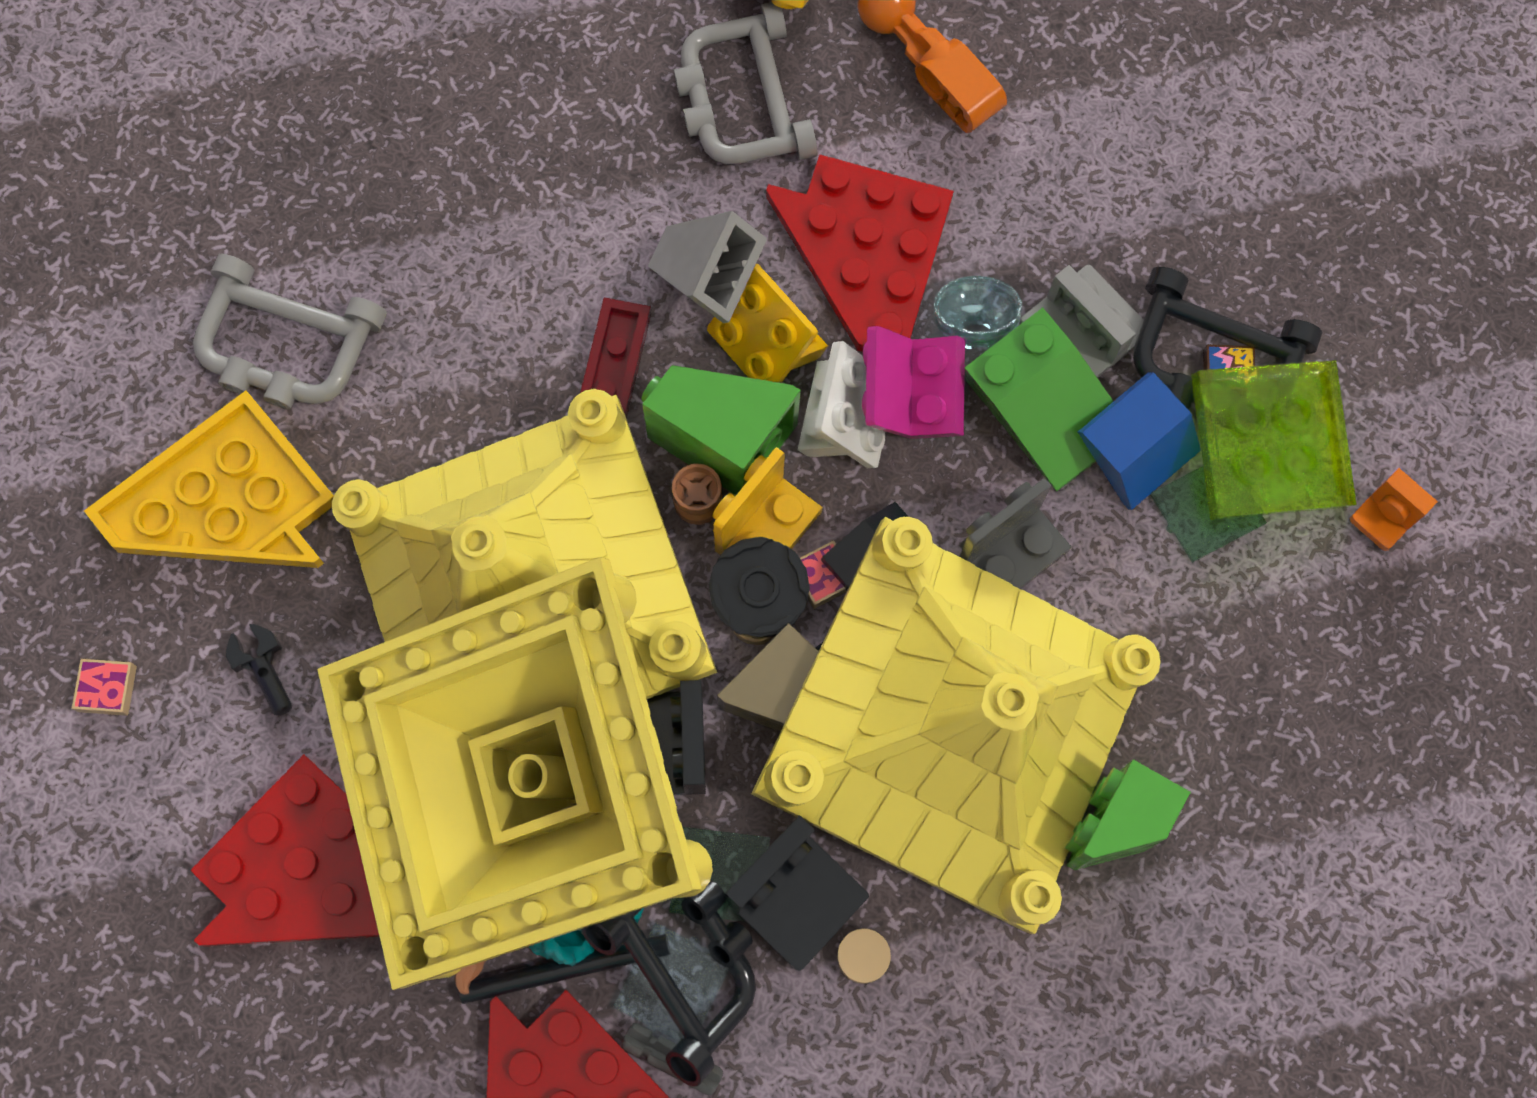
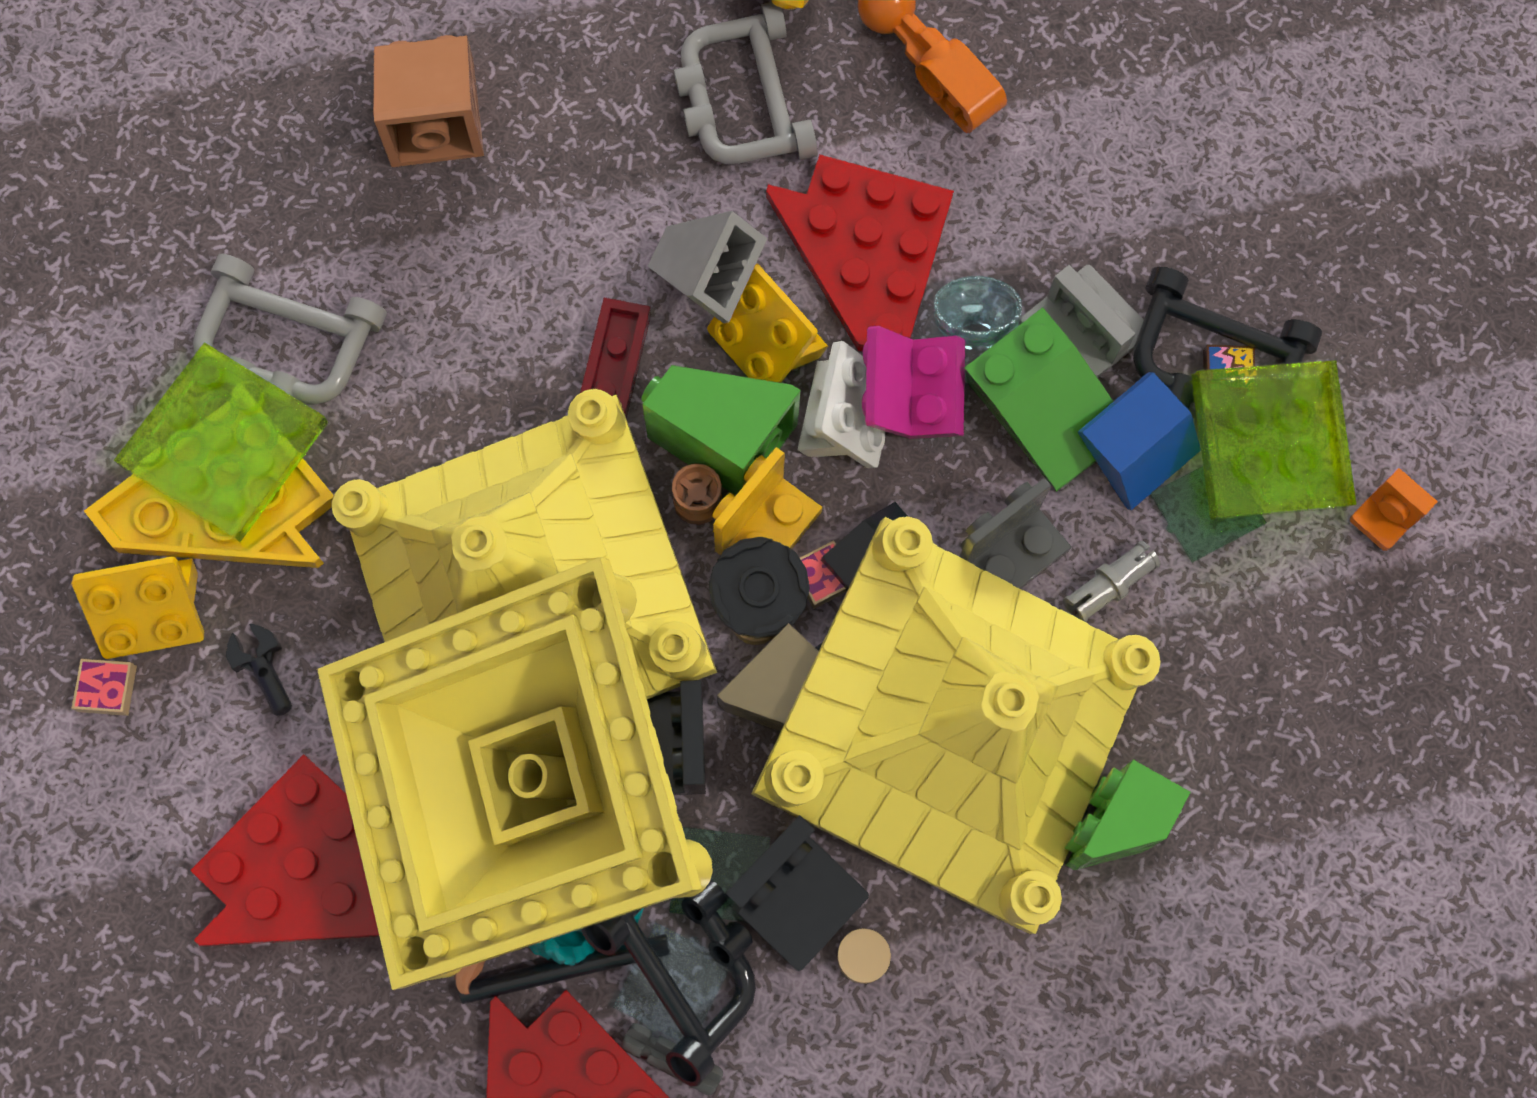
none -> yellow bracket [71,557,204,659]
none -> clear neon green plate [114,342,329,542]
none -> nougat slope [373,35,484,167]
none -> light grey pin [1063,541,1160,622]

